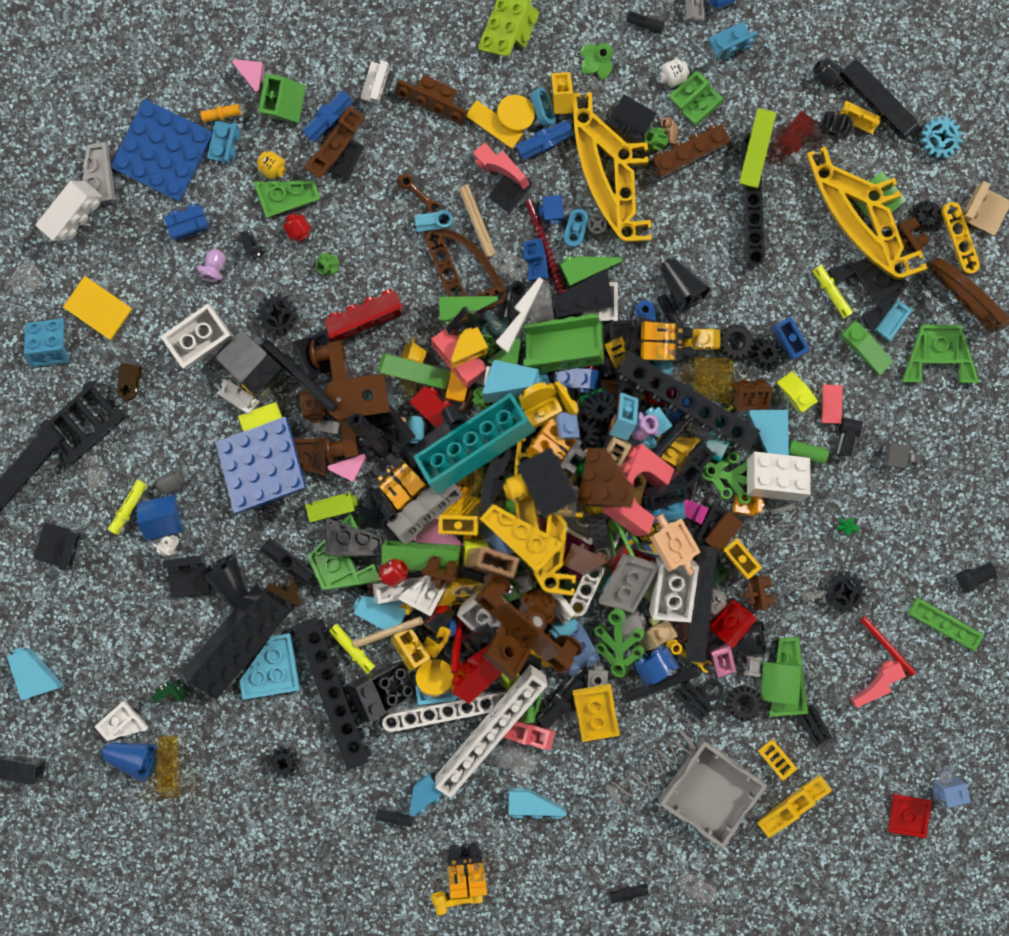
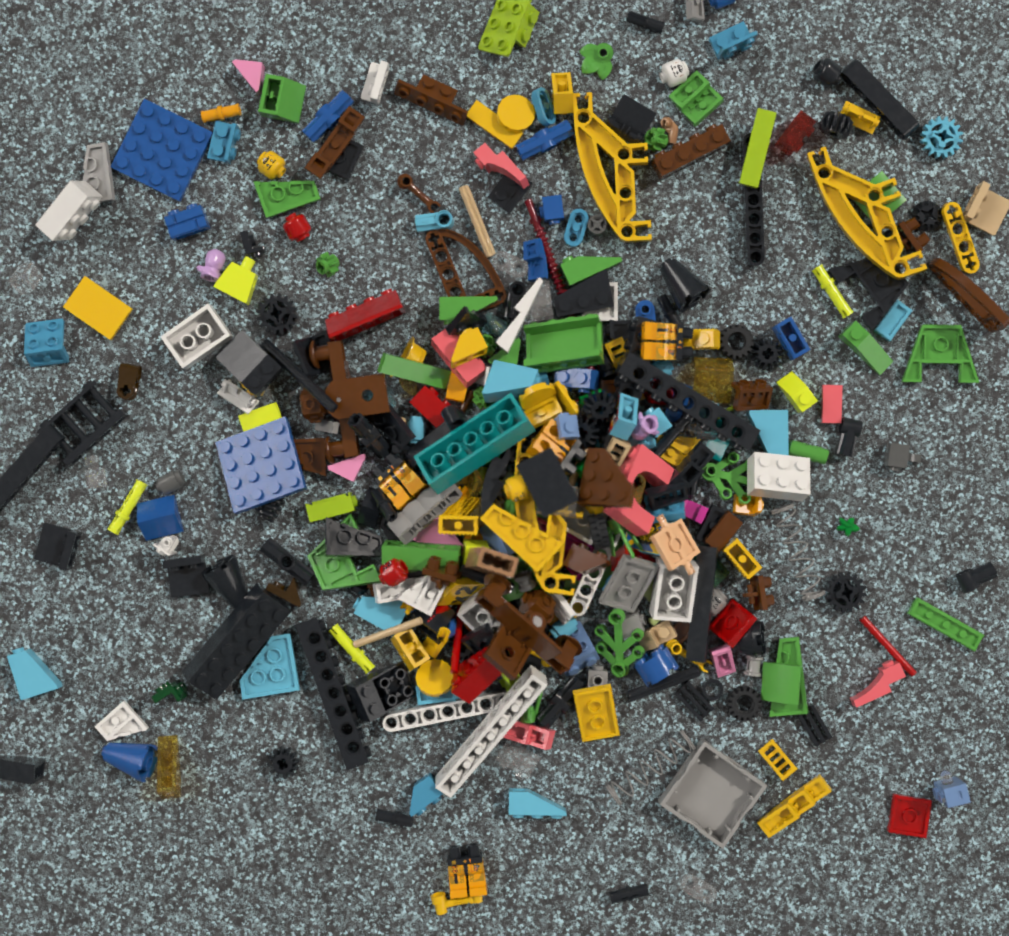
none -> neon yellow torso [213,256,258,305]

